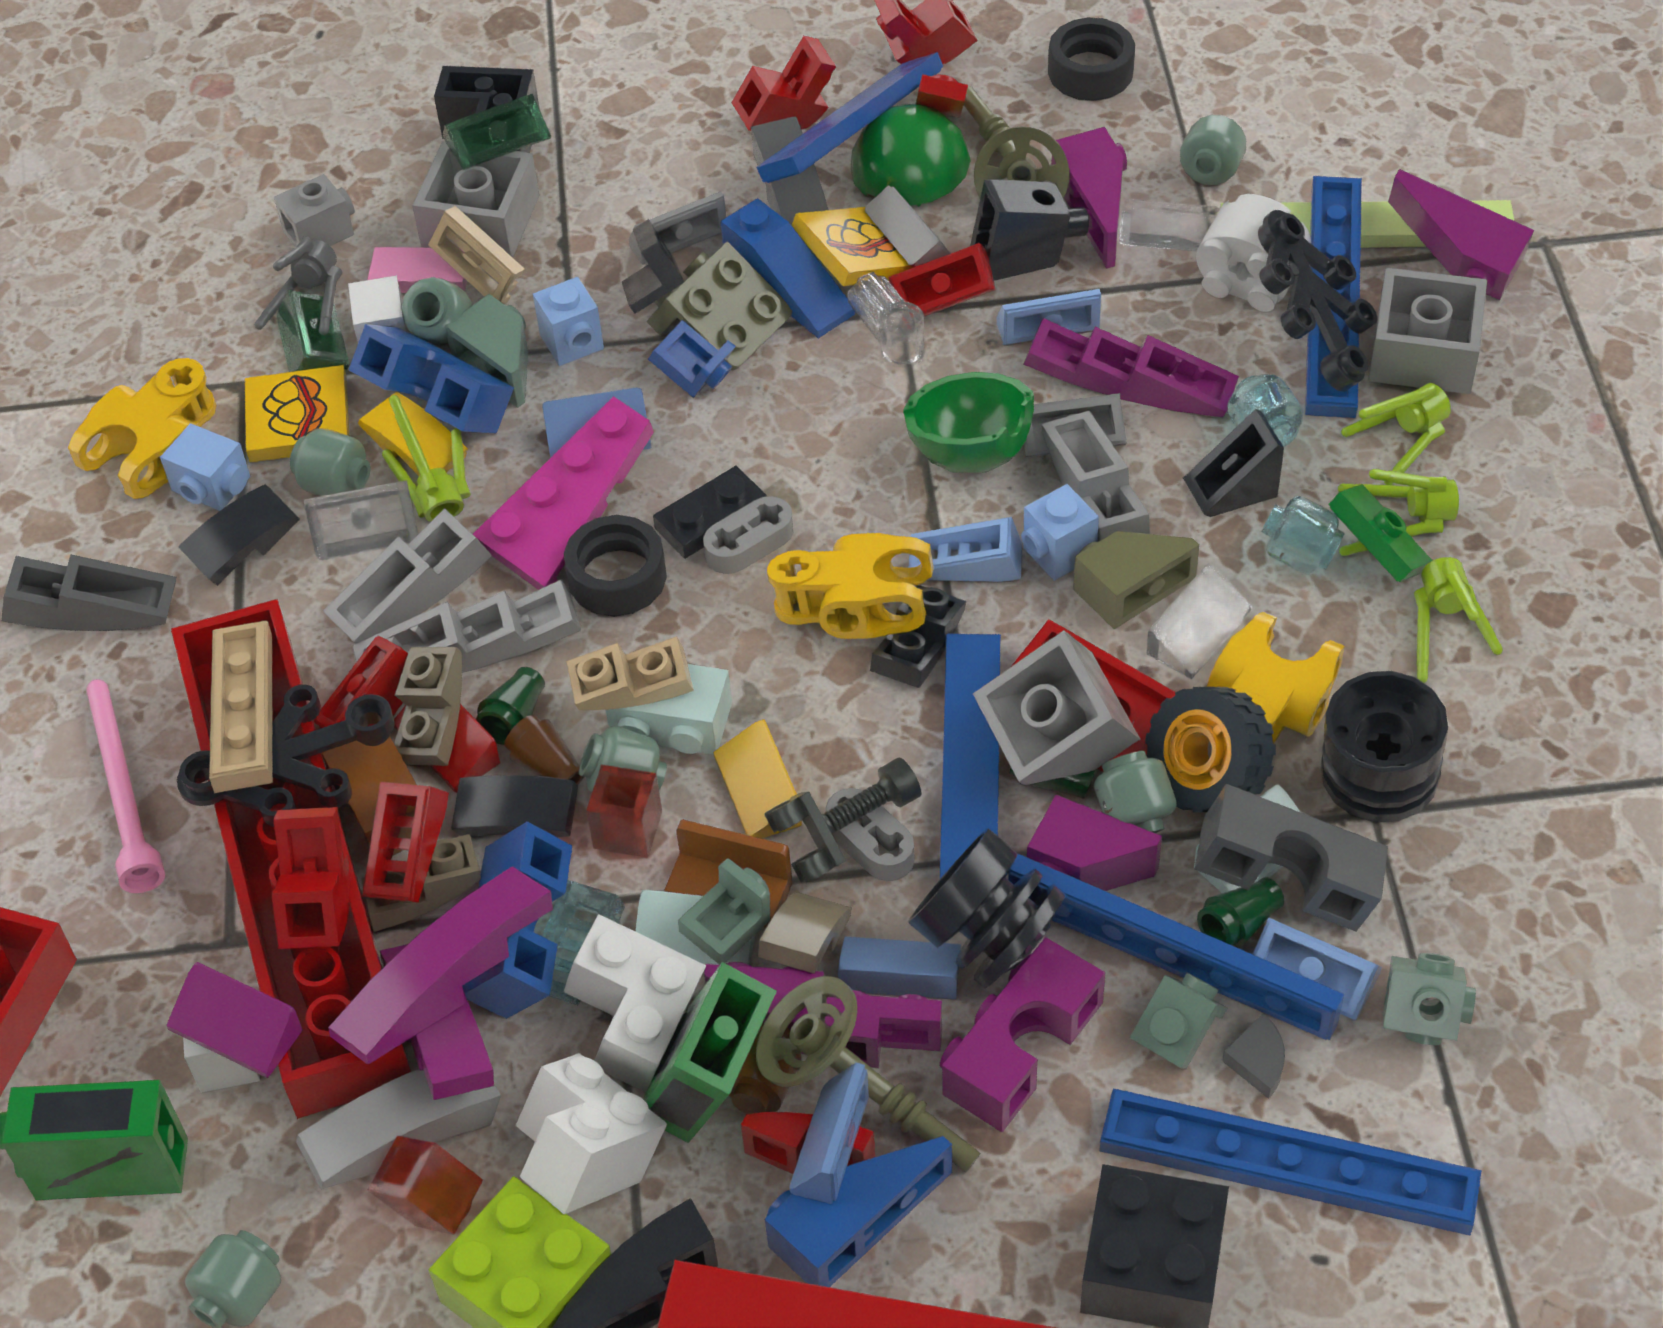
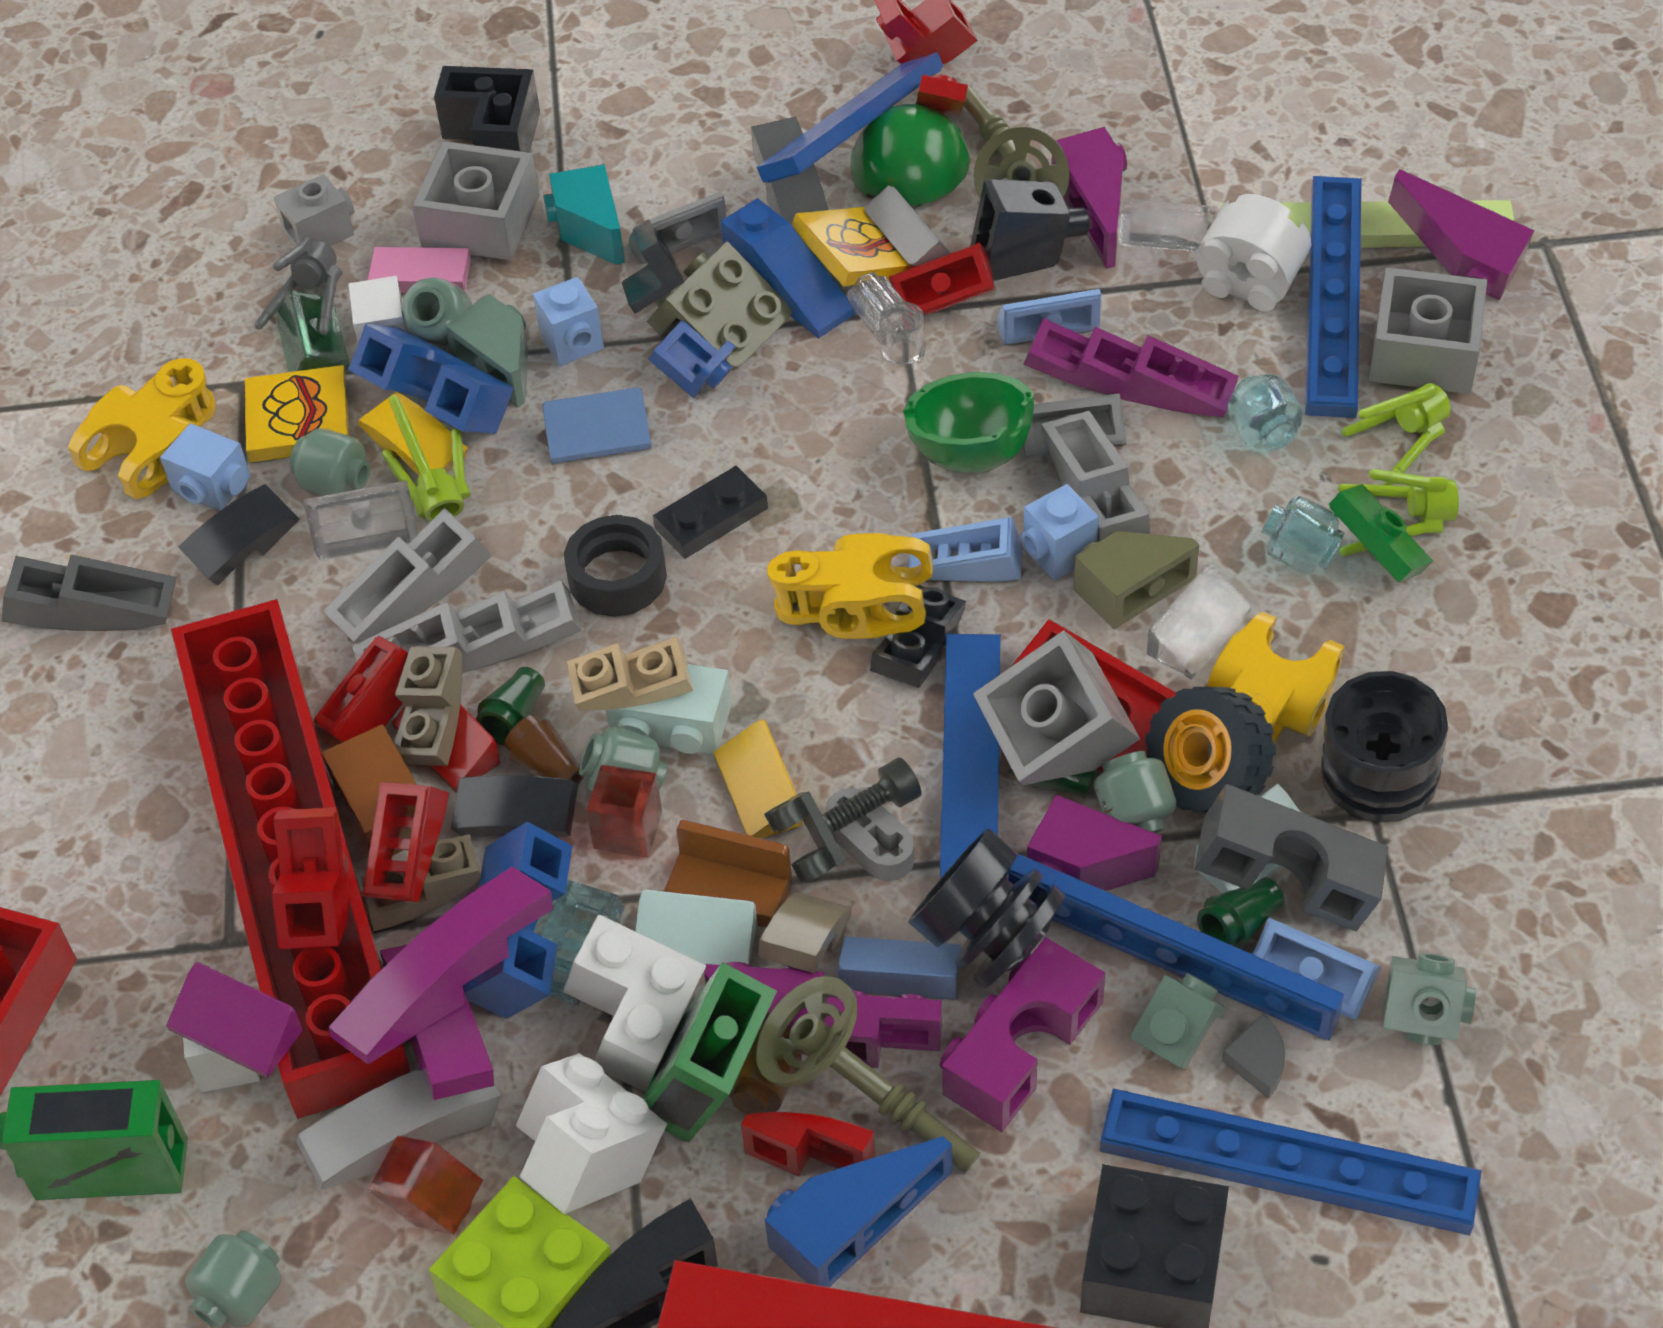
bright pink piece [86,679,165,893] -> none
black plant [177,684,394,827] -> none
tan tile [209,621,272,793] -> none
tan tile [428,206,525,304] -> none
clear green slope [443,94,551,170] -> none
dark pink wing [473,396,654,590] -> none
sand green bracket [678,858,770,965] -> none
light grey beam [703,496,793,574] -> none
red brick [731,35,836,131] -> none
medium blue slope [789,1063,869,1204] -> none
black tyre [1048,17,1135,101] -> none
sand green head [1180,115,1246,185] -> none
black slope [1183,409,1284,517] -> none
black plant [1258,210,1377,392] -> none
lime plant [1414,557,1503,683] -> none
none -> teal slope [543,164,625,265]

